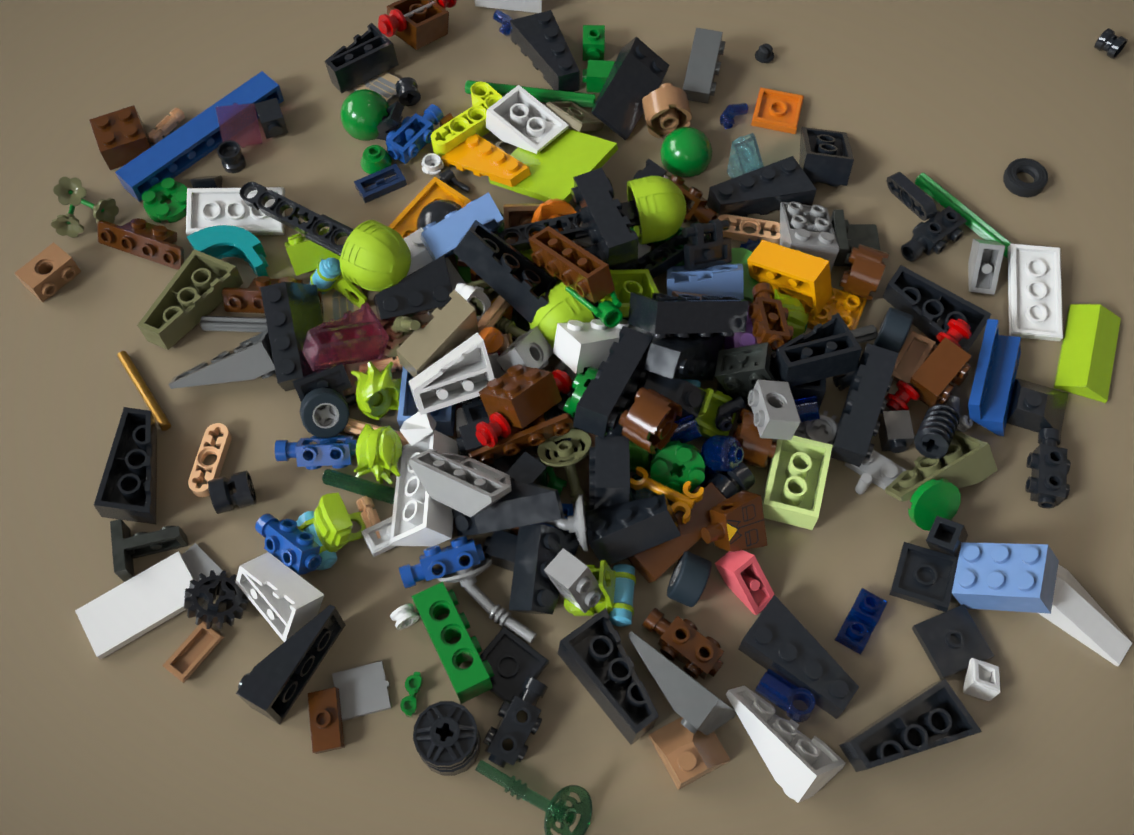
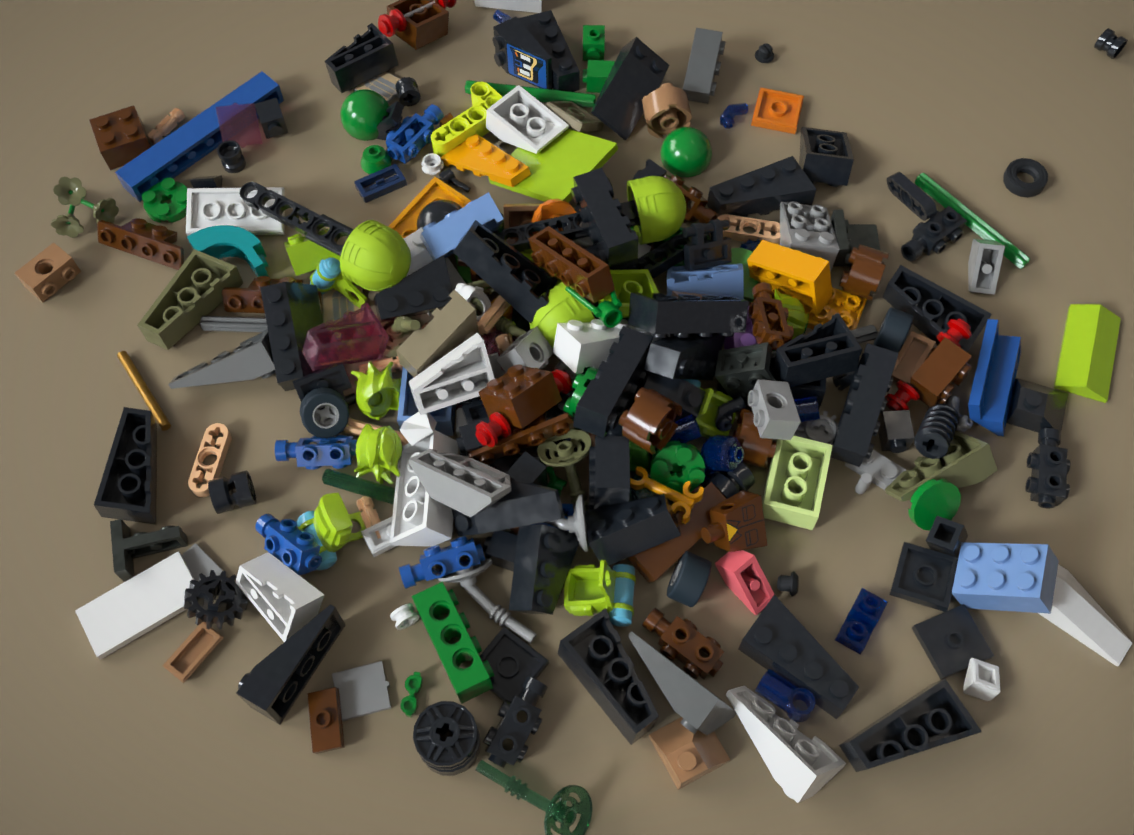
orange tile [479,327,504,353] -> none
light grey brick [544,548,603,613] -> none
clear light blue slope [727,133,764,179] -> none
white tile [1008,244,1063,341] -> none
none -> black slope [492,17,552,89]
none -> black piece [777,571,799,597]

